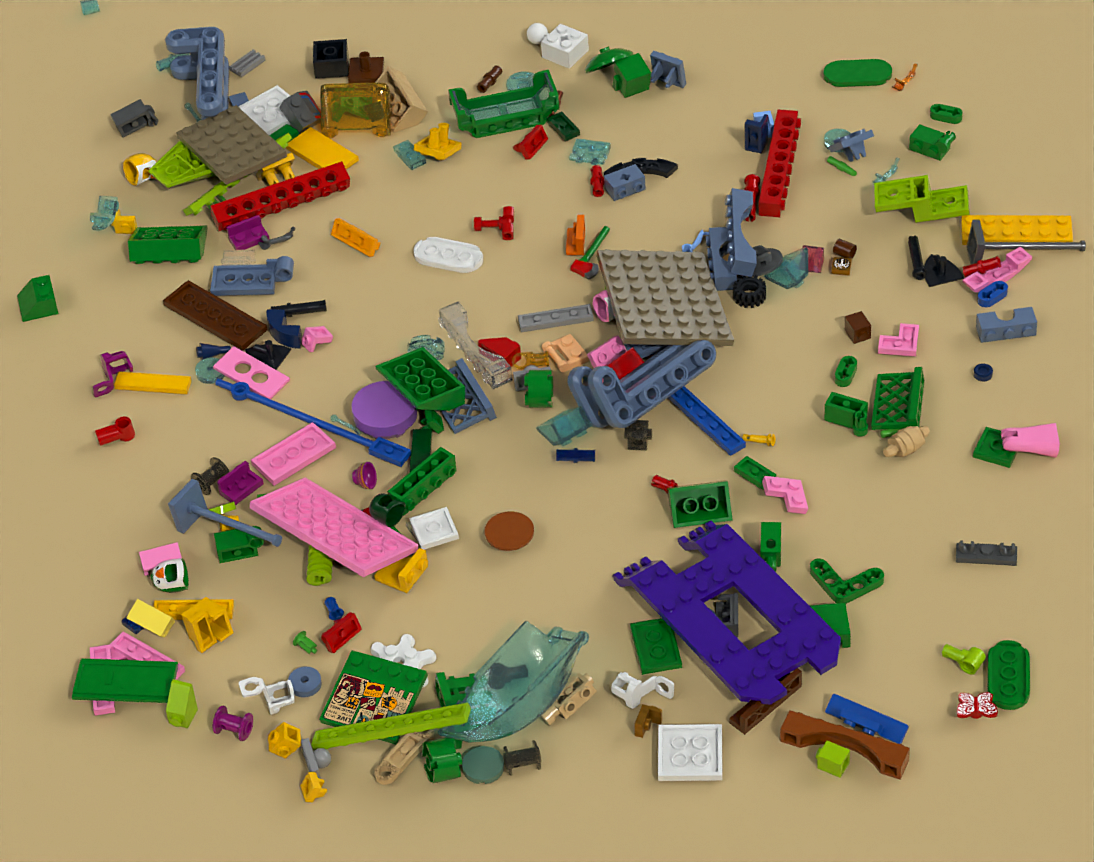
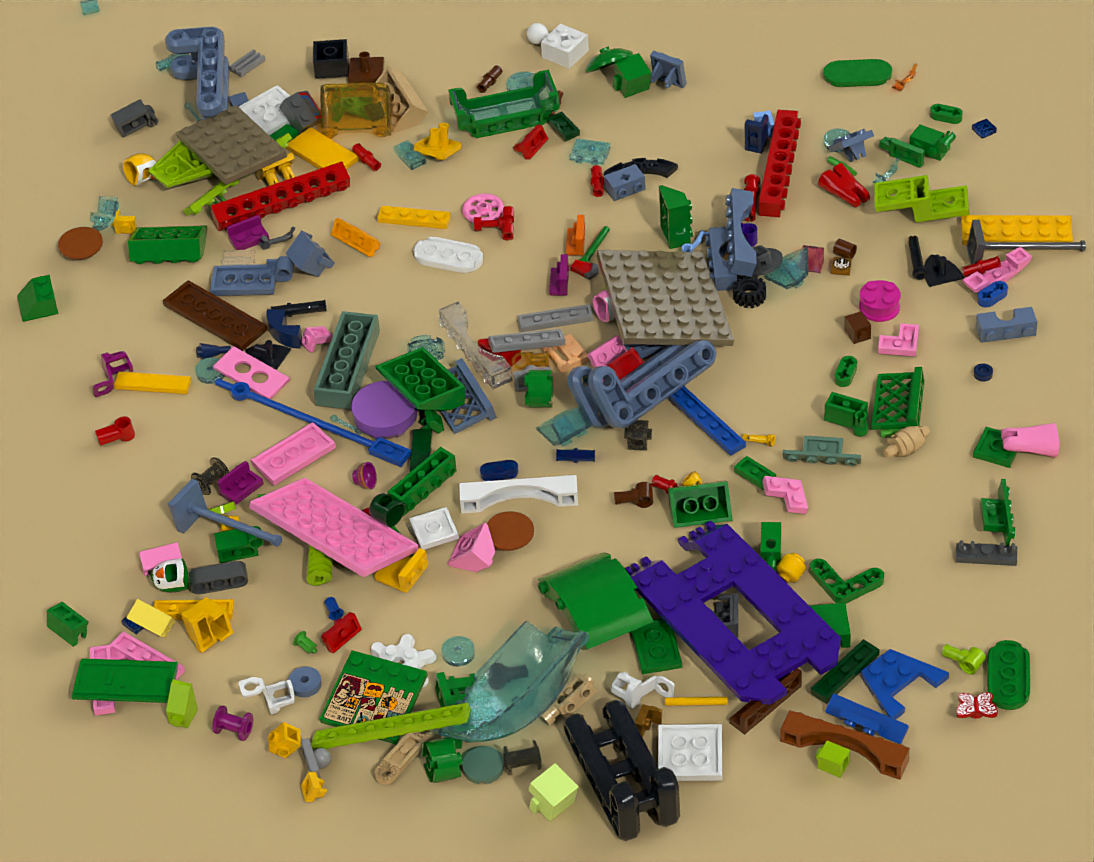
none -> green hinge [47,602,89,647]
none -> dark orange piece [58,227,103,259]
none -> dark grey beam [189,561,248,594]
none -> sand blue plate [285,230,335,277]
none -> sand green brick [314,311,380,410]
none -> red pin [352,143,381,171]
none -> yellow plate [377,206,451,229]
none -> clear light blue piece [442,636,475,667]
none -> bright pink slope [448,523,495,572]
none -> white arch [459,475,578,514]
none -> bright pink plate [462,193,504,223]
none -> clear blue plate [480,460,519,481]
none -> light grey tile [488,329,565,353]
none -> yellowish green plate [528,763,579,822]
none -> green panel [538,552,653,650]
none -> magenta bracket [549,254,569,296]
none -> black beam [563,699,680,841]
none -> reddish brown pin [614,482,653,508]
none -> green slope [659,185,693,249]
none -> yellow bar [665,697,728,706]
none -> yellow tile [681,471,703,486]
none -> dark purple pin [741,223,758,247]
none -> yellow head [776,553,806,583]
none -> sand green bracket [783,435,861,466]
none -> dark green plate [811,639,880,704]
none -> red piece [818,163,870,208]
none -> dark pink wheel [859,280,901,322]
none -> blue wing [861,649,949,719]
none -> green hinge [879,137,925,168]
none -> clear blue tile [972,118,997,139]
none -> green bracket [980,479,1015,546]

